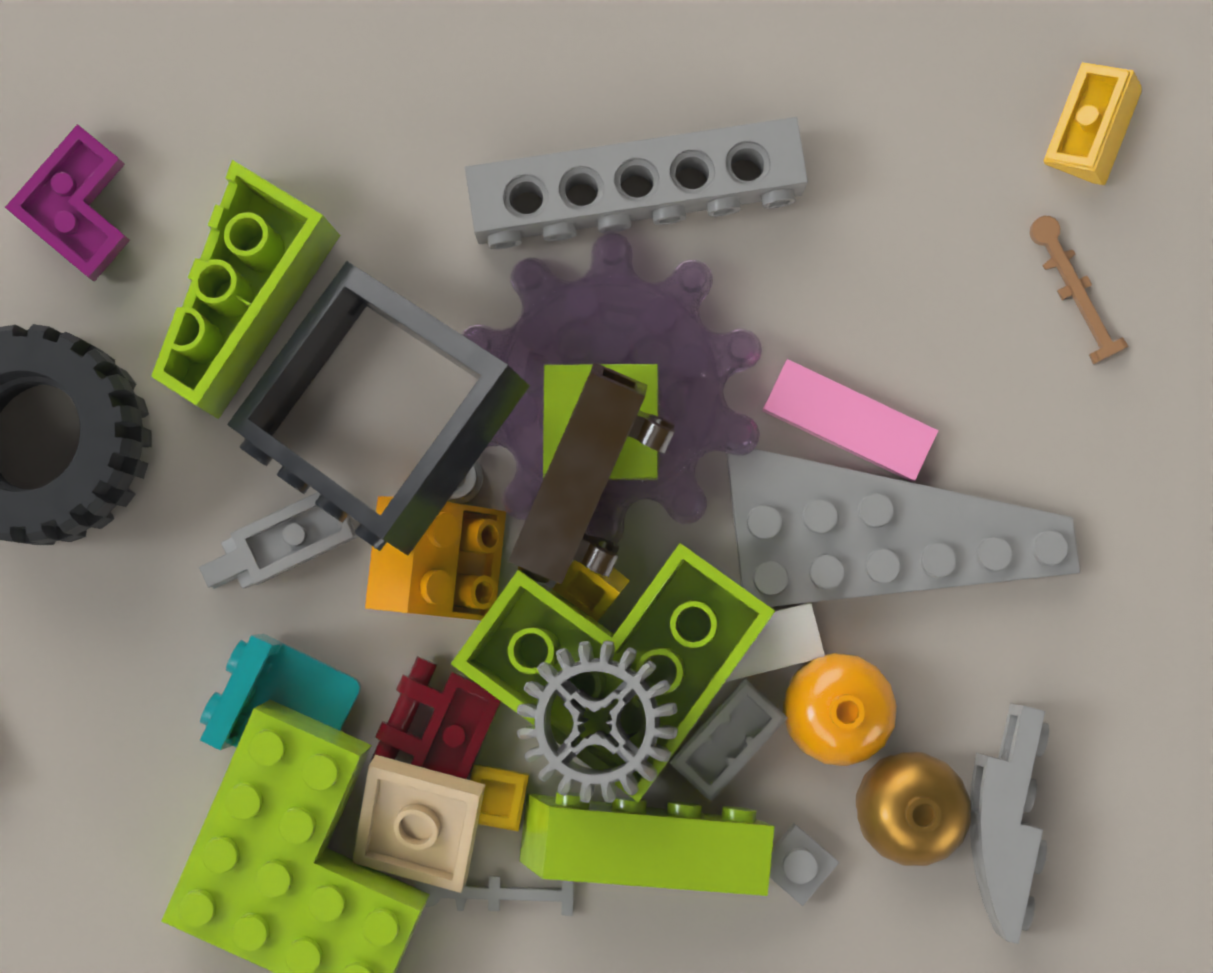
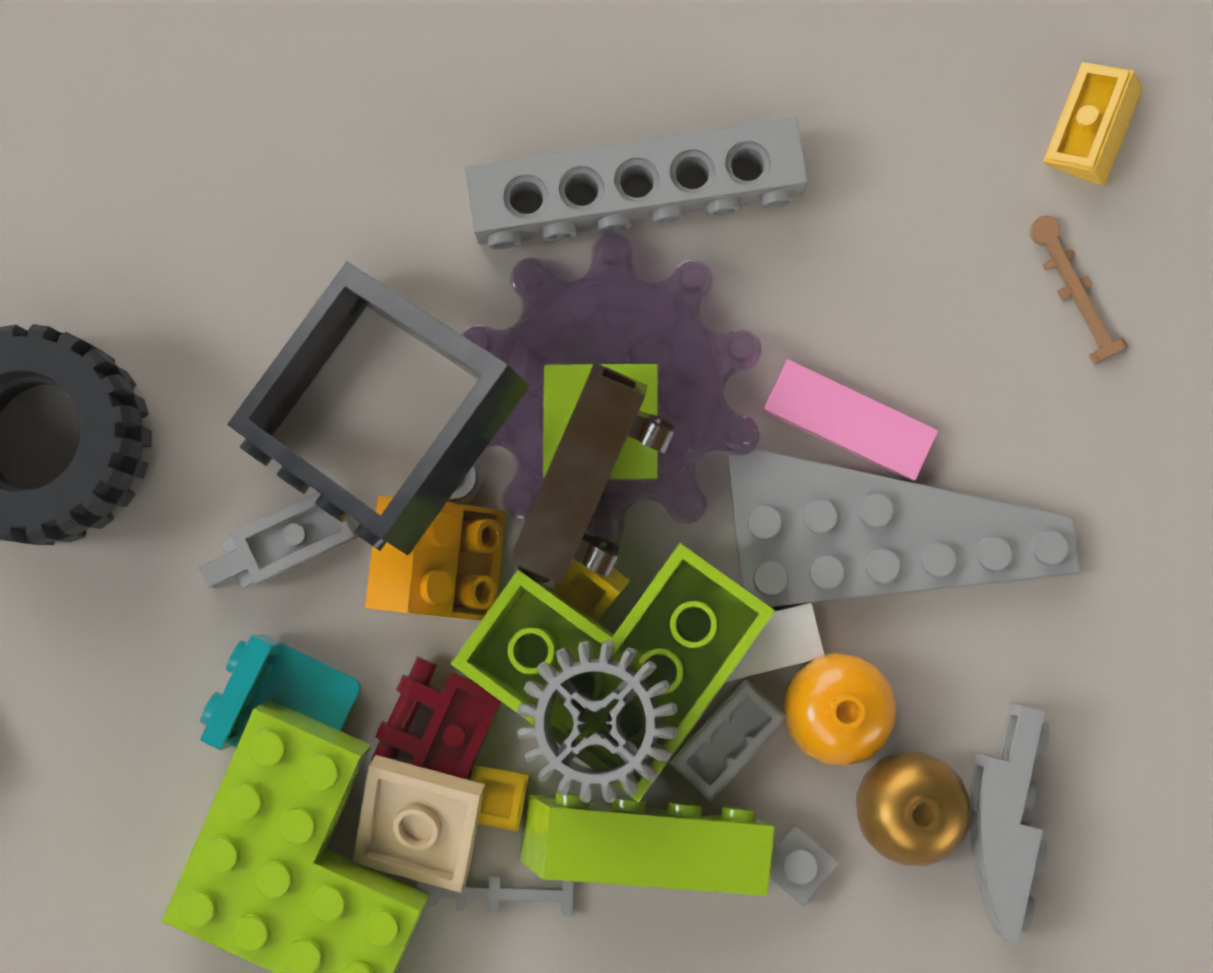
magenta plate [5,124,130,282] -> none
lime wedge [151,160,341,419] -> none

